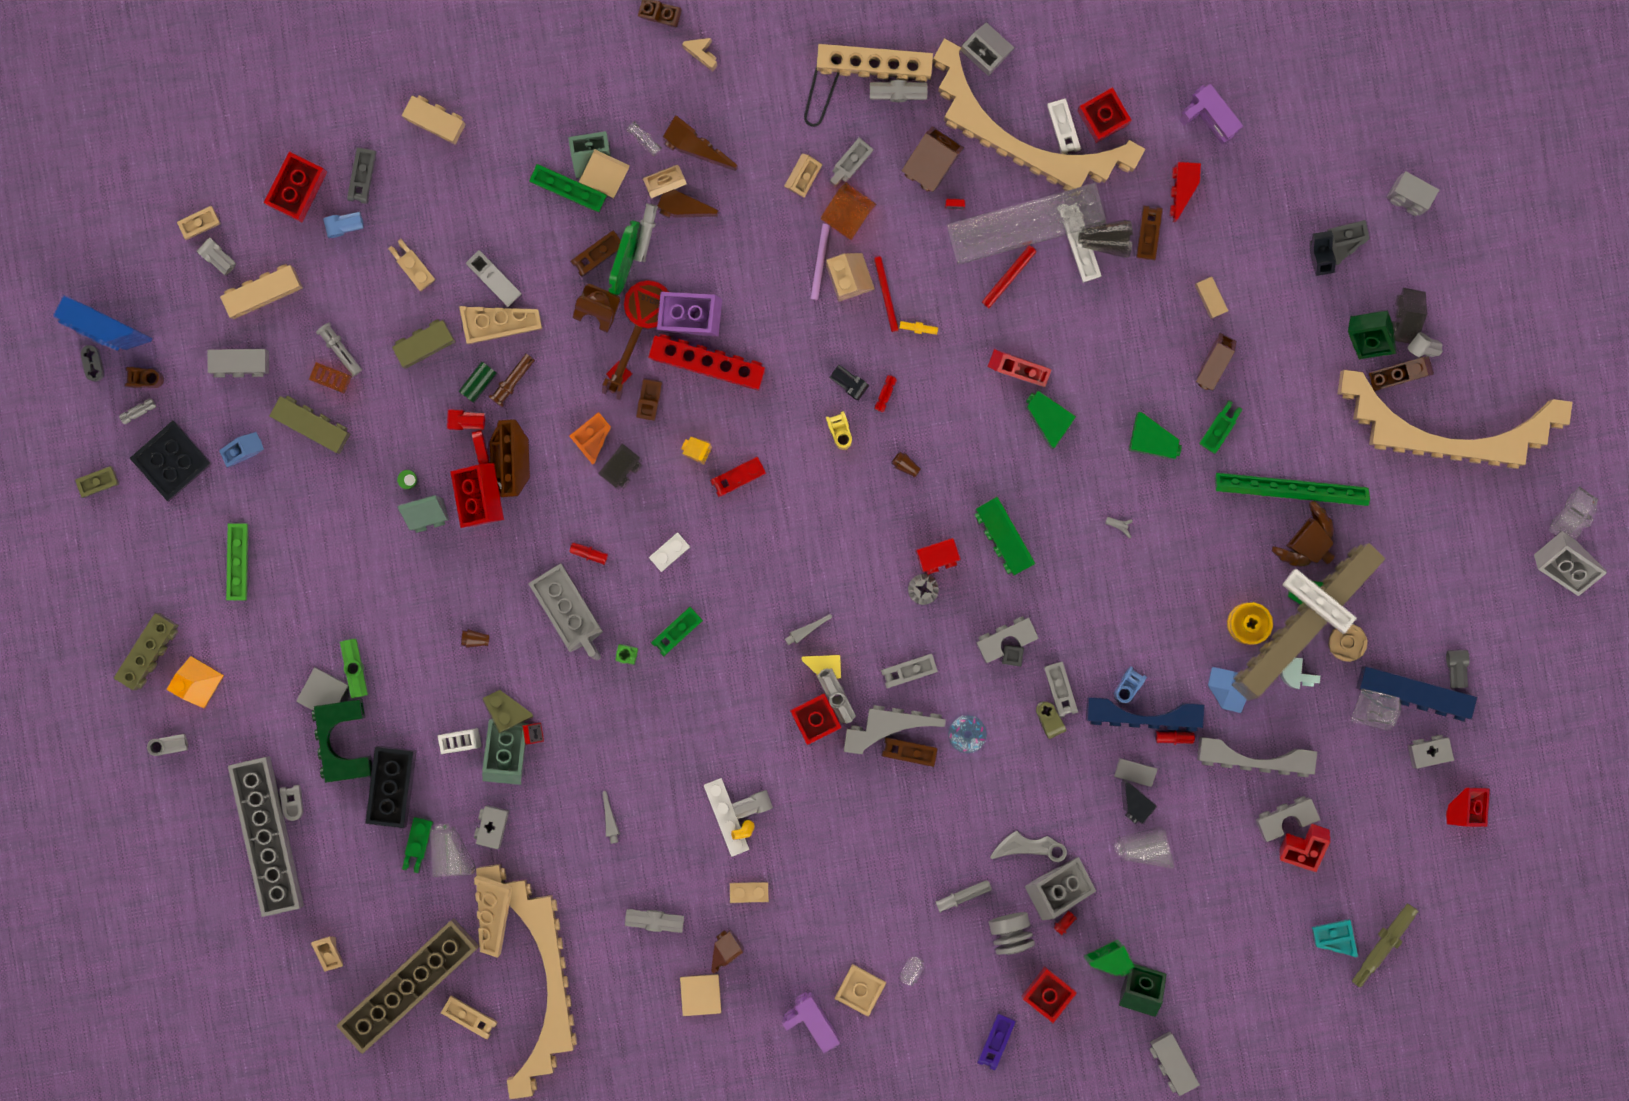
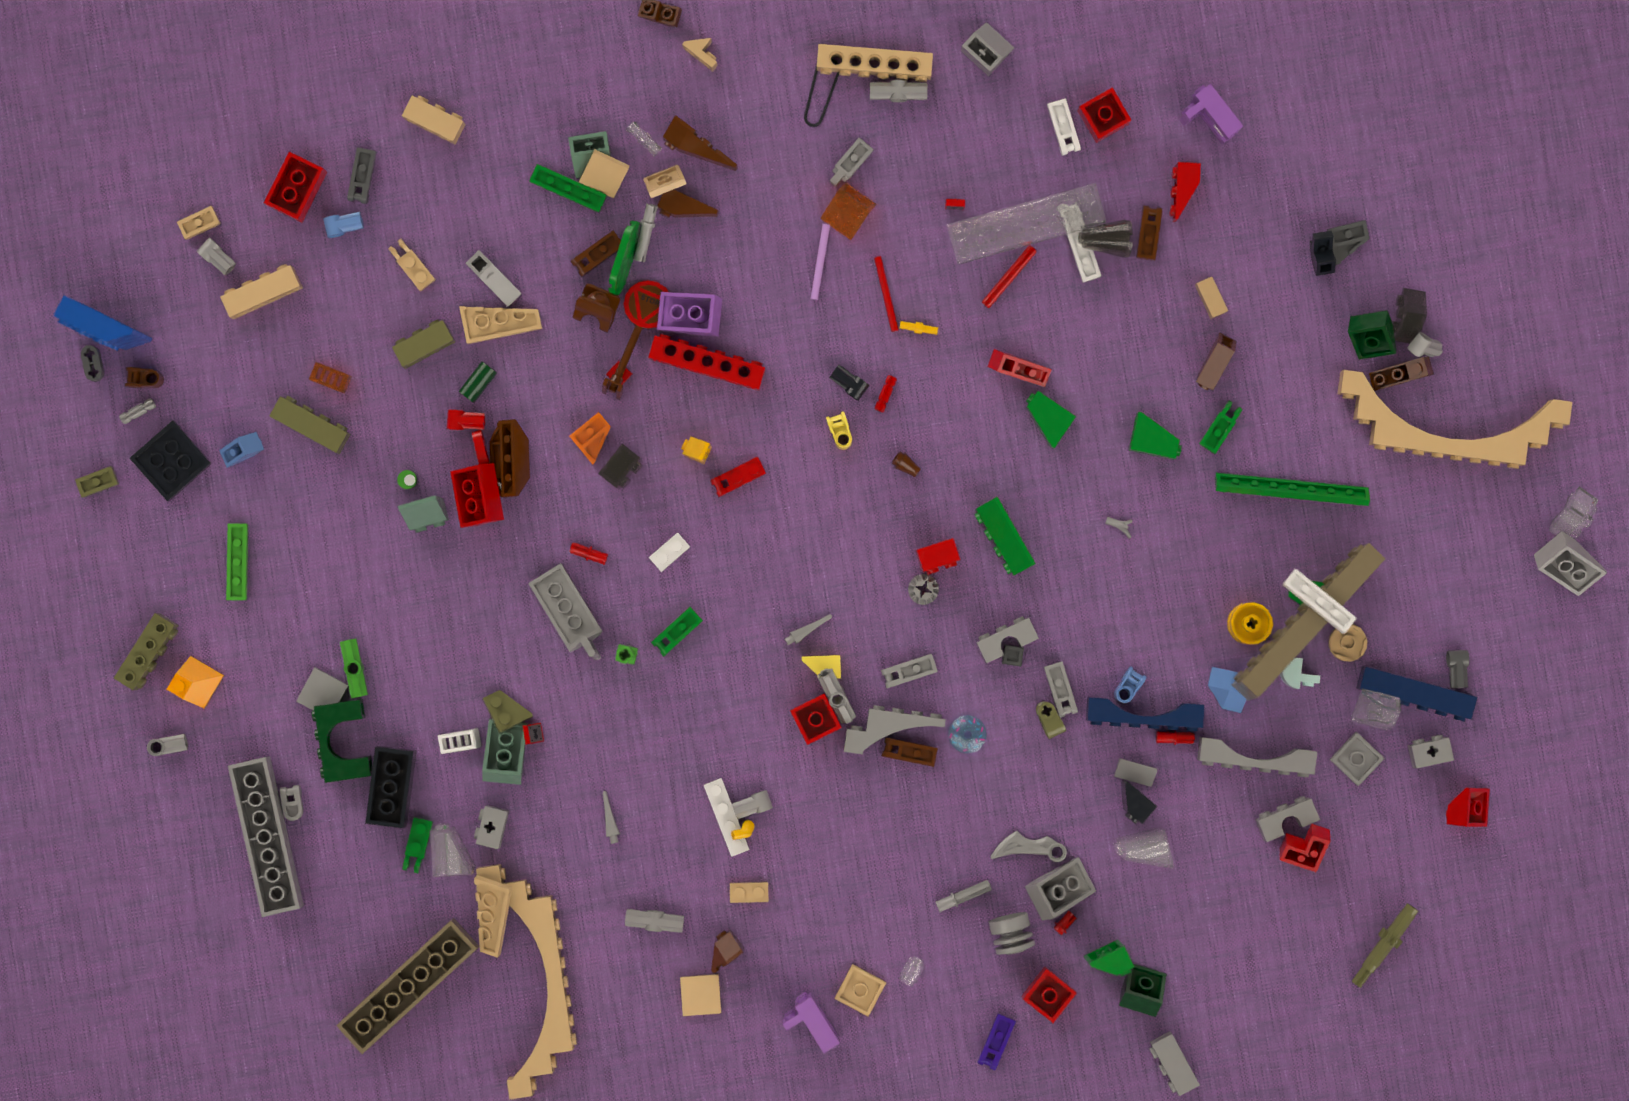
light grey brick [207,349,269,378] -> none
tan slope [312,937,343,972] -> none
light grey pin [316,322,363,377] -> none
tan plate [441,995,498,1039] -> none
reddish brown cone [461,629,489,648] -> none
reddish brown pin [489,353,535,407] -> none
reddish brown slope [636,378,663,421] -> none
tan slope [784,154,823,198] -> none
tan slope [826,253,875,302] -> none
reddish brown slope [901,127,964,192] -> none
tan arch [933,38,1145,194] -> none
reddish brown torso [1272,501,1335,567] -> none
teal wing [1312,919,1358,957] -> none
light grey brick [1387,171,1439,216] -> none
none -> light grey plate [1329,732,1385,786]

